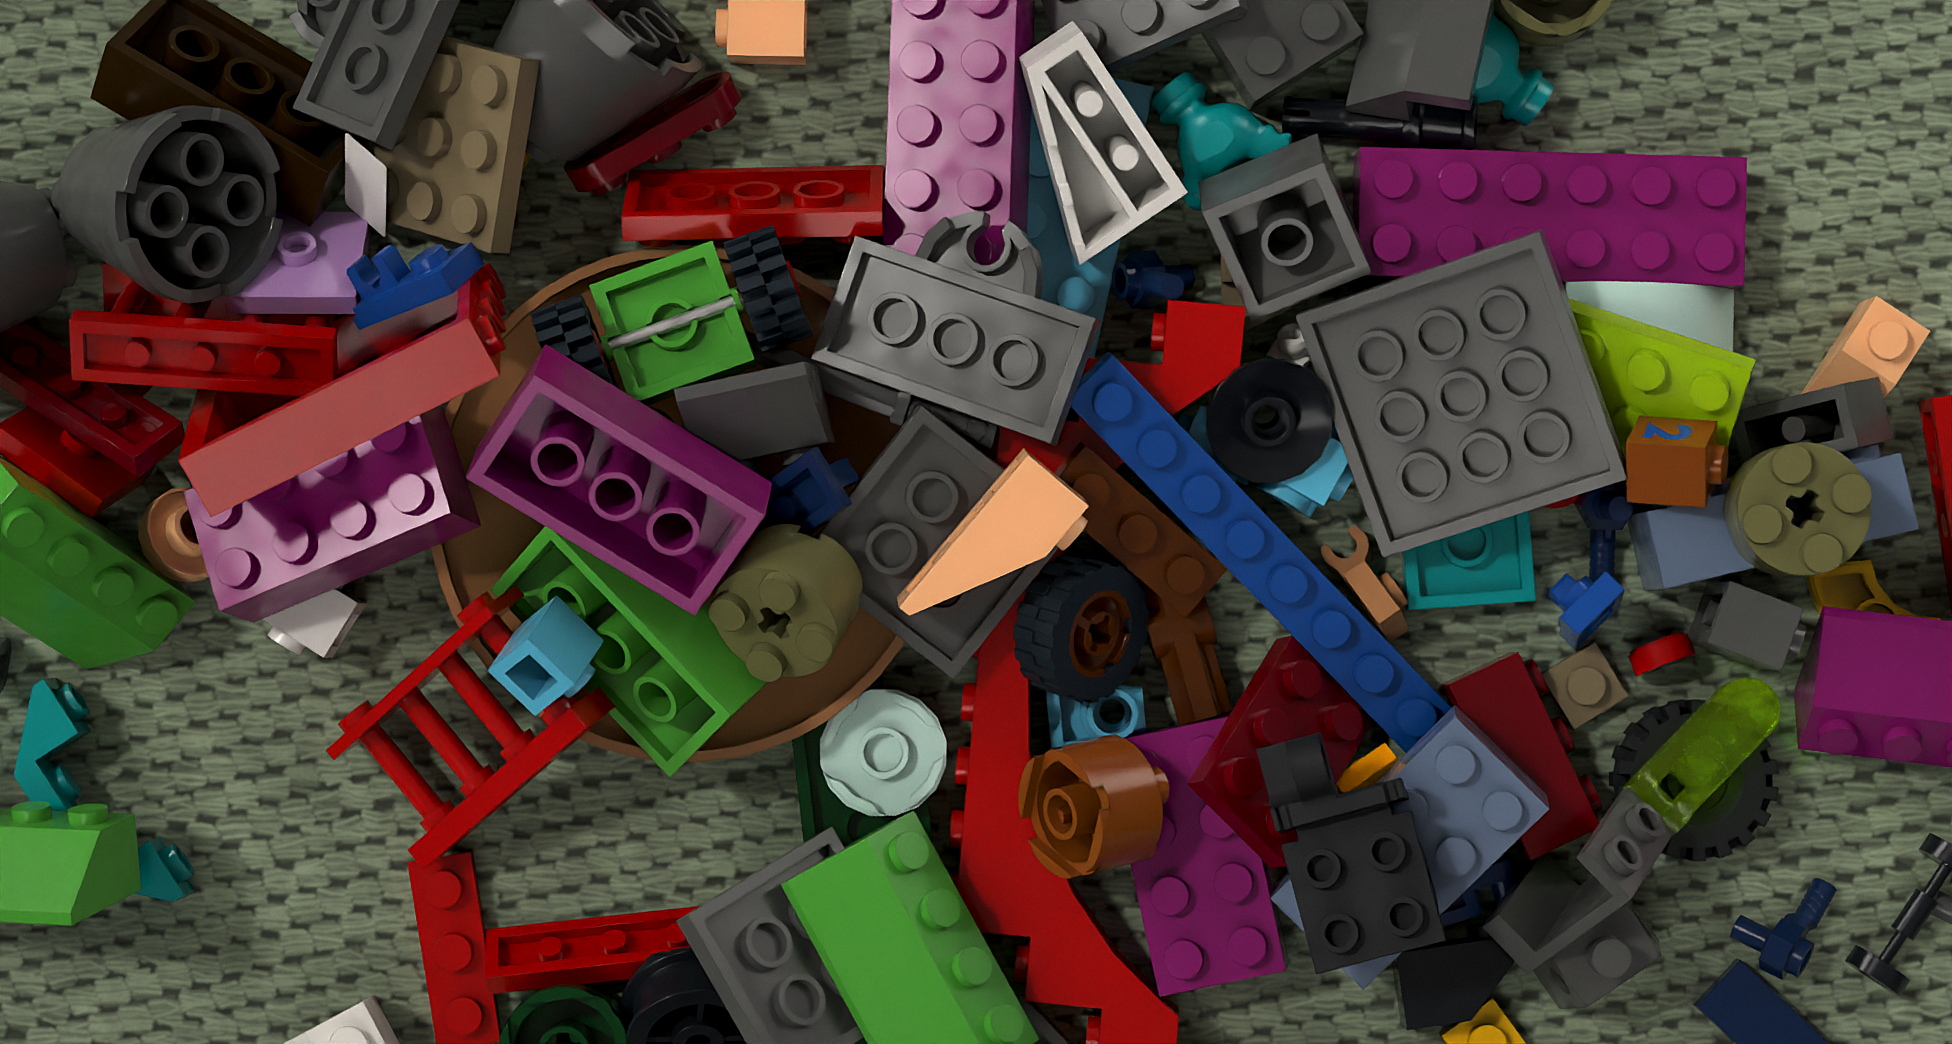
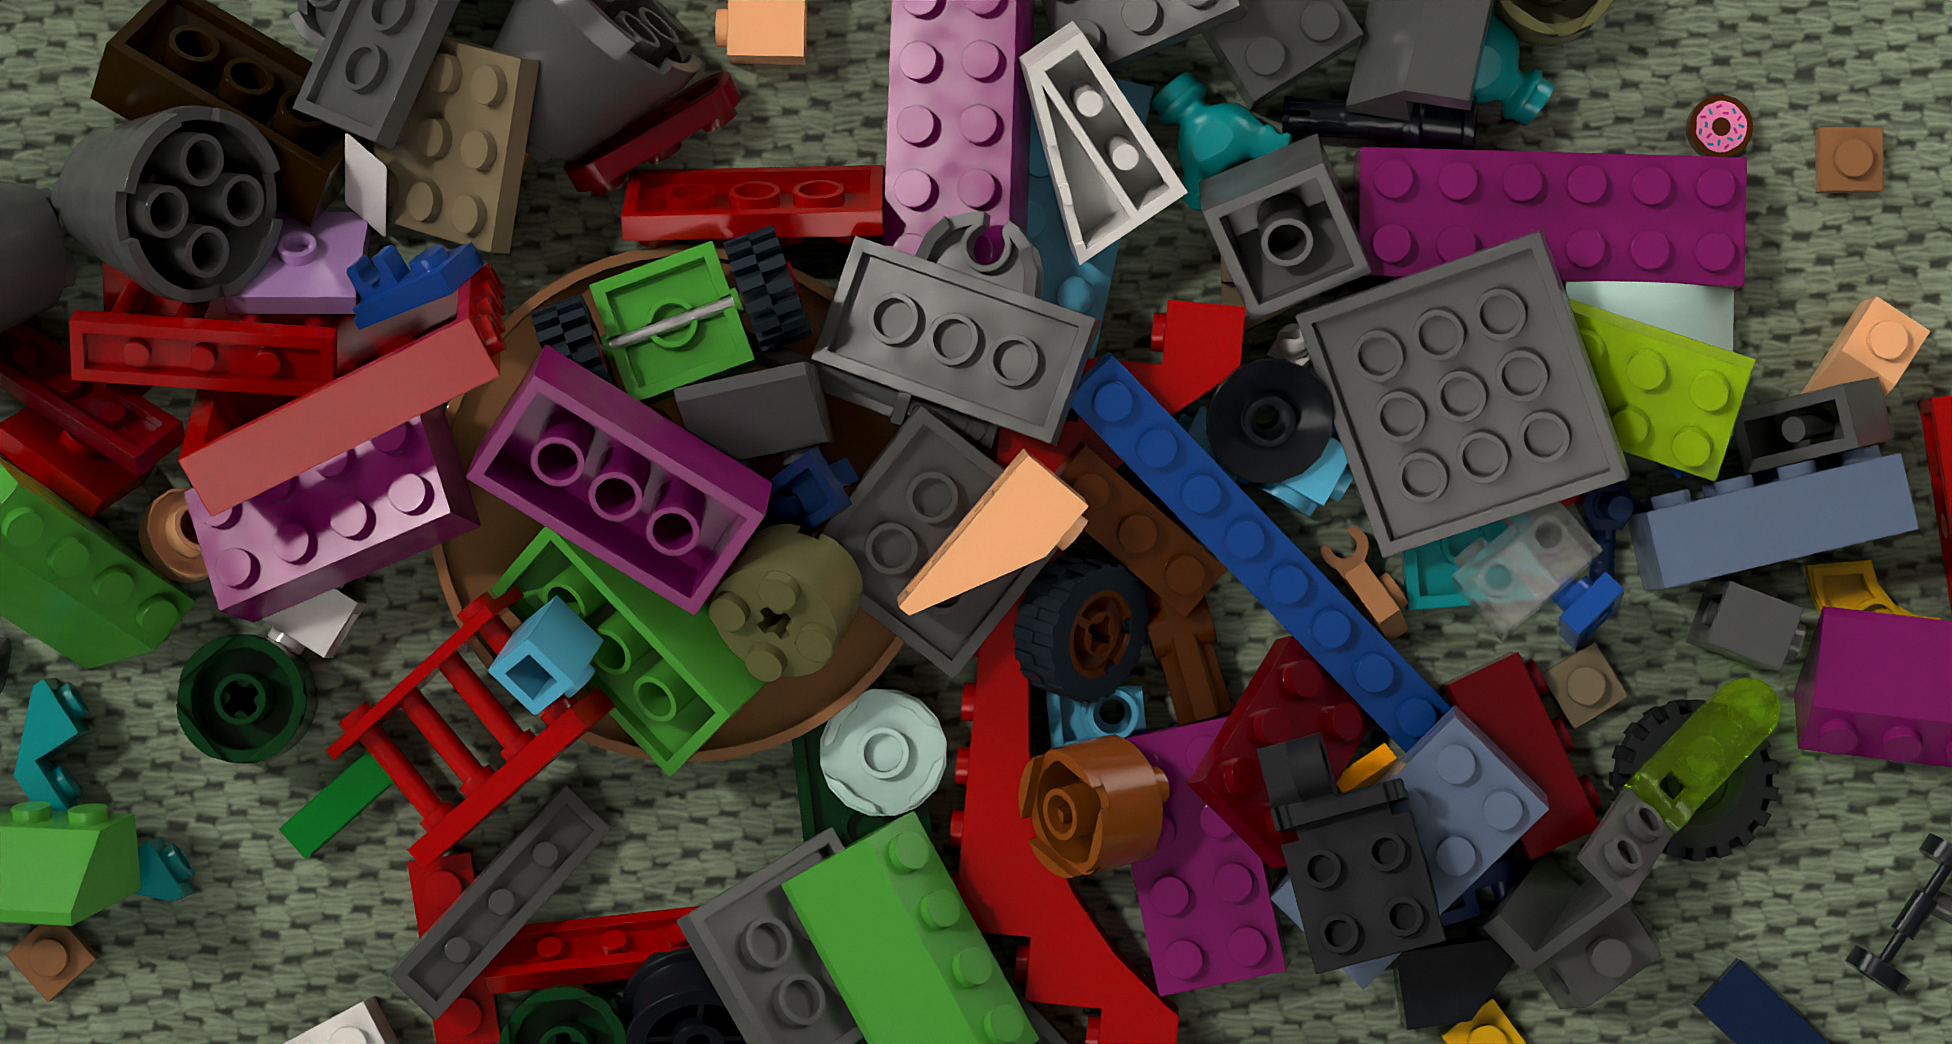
dark blue piece [1112,250,1195,309] -> none
dark orange brick [1626,416,1728,508] -> none
red tile [1628,631,1696,677] -> none
olive brick [1723,442,1872,577] -> none
dark blue piece [1730,878,1837,980] -> none
none -> medium nougat plate [5,924,100,1002]
none -> dark green brick [176,634,318,764]
none -> green piece [279,750,394,859]
none -> dark grey plate [386,785,612,1020]
none -> clear brick [1451,501,1603,642]
none -> tile [1686,95,1753,157]
none -> medium nougat plate [1815,127,1884,193]

